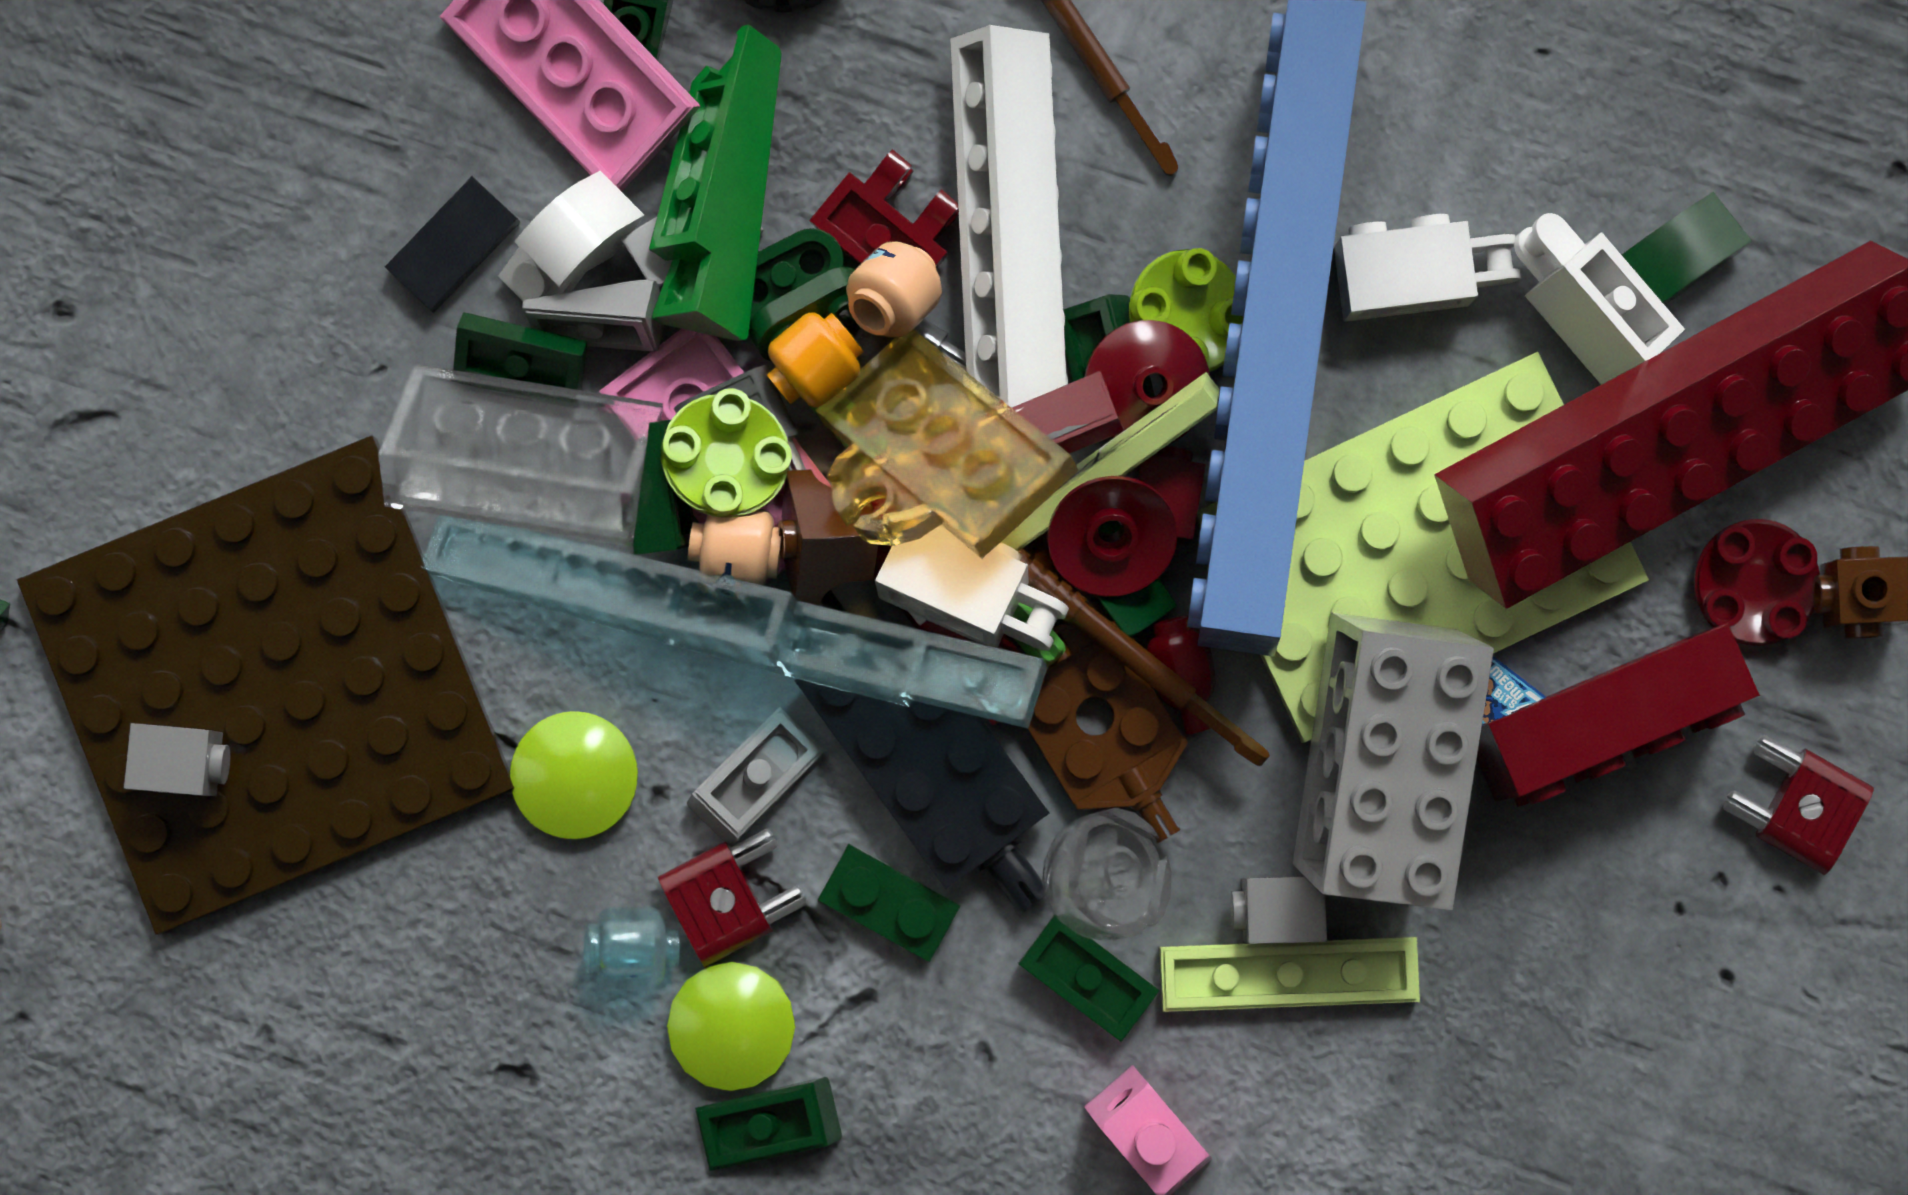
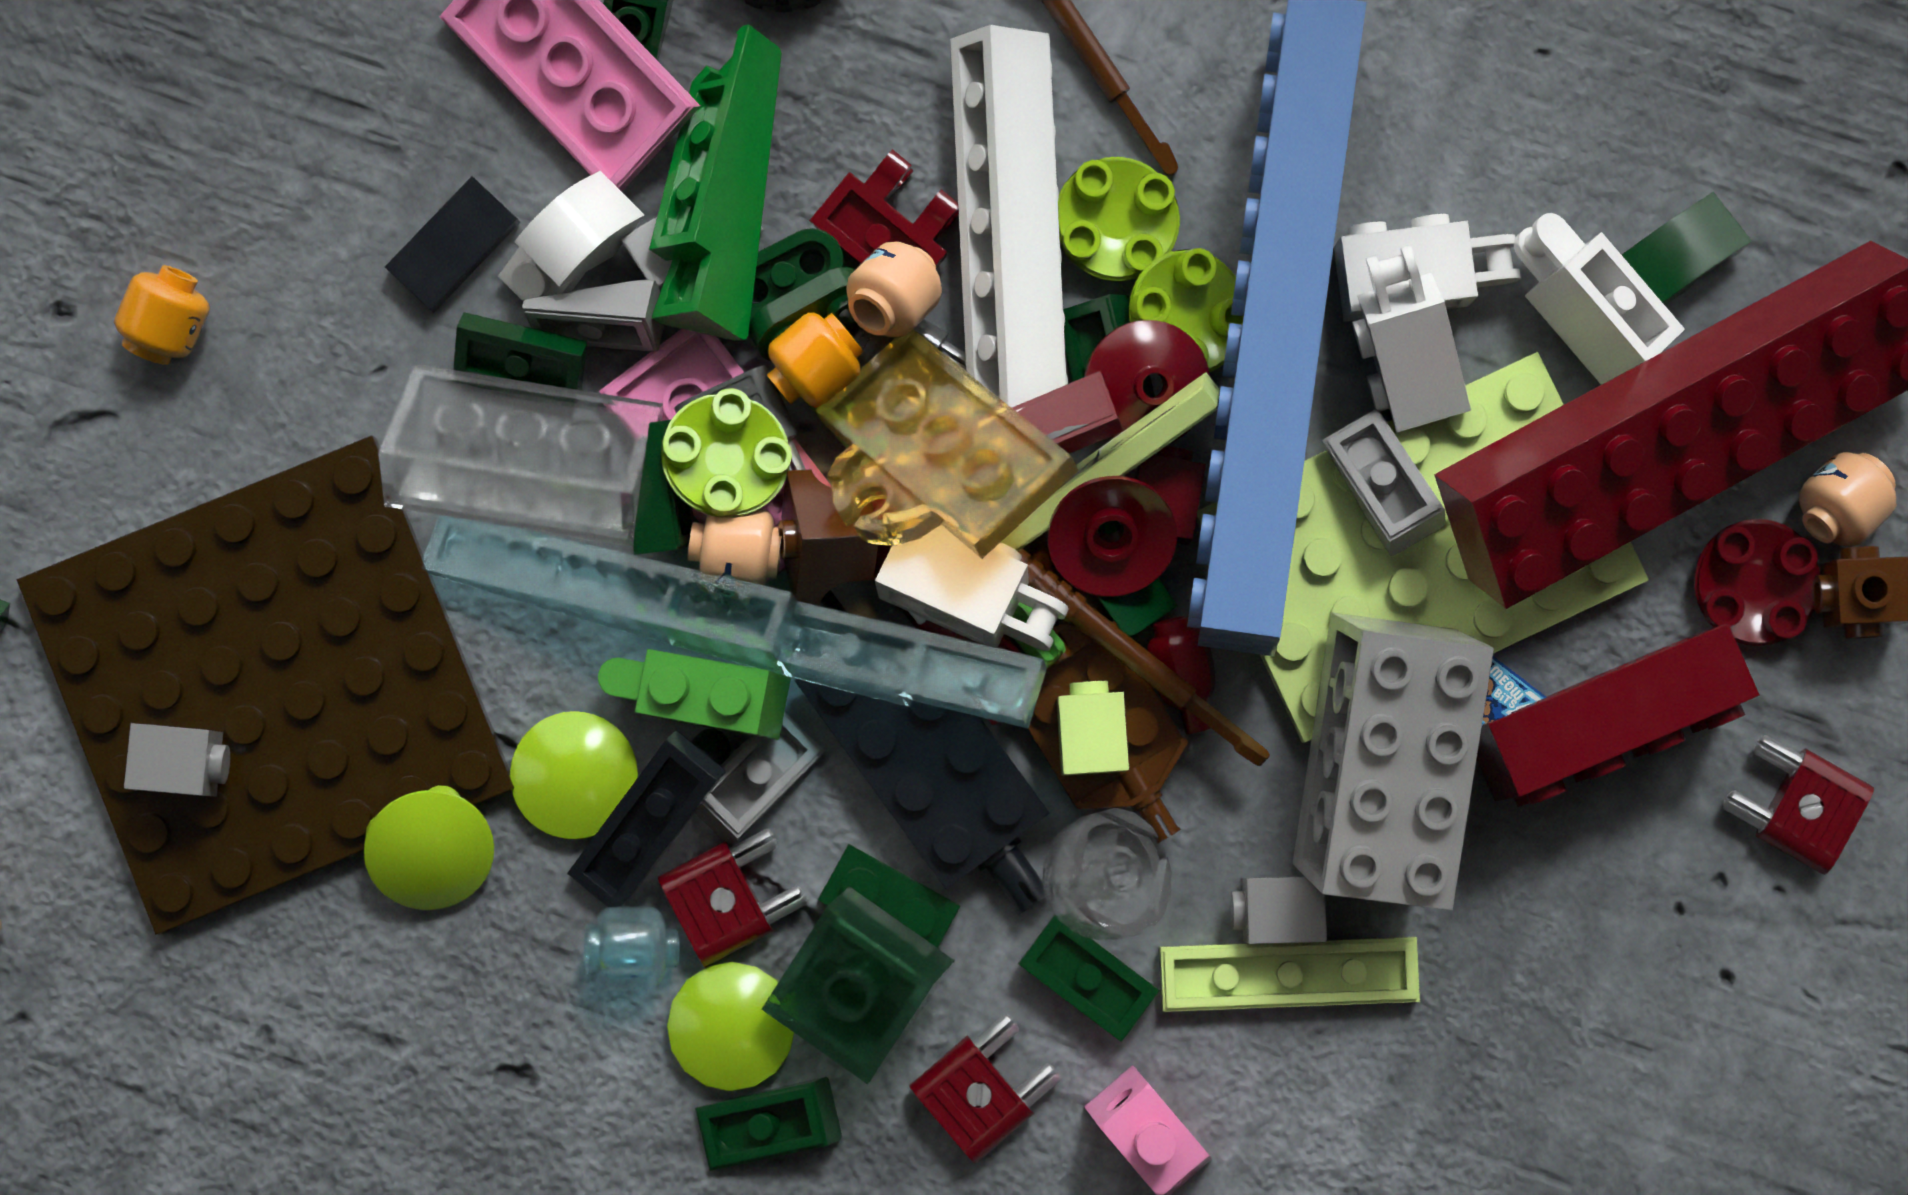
none -> light orange head [114,265,210,365]
none -> lime dish [364,785,494,910]
none -> black piece [567,728,731,914]
none -> bright green brick [598,649,791,740]
none -> clear green brick [761,887,955,1084]
none -> dark red piece [909,1014,1061,1164]
none -> yellowish green brick [1056,681,1129,776]
none -> lime dish [1058,157,1180,281]
none -> light grey slope [1322,409,1445,556]
none -> white brick [1352,246,1471,432]
none -> light nougat head [1799,452,1897,547]

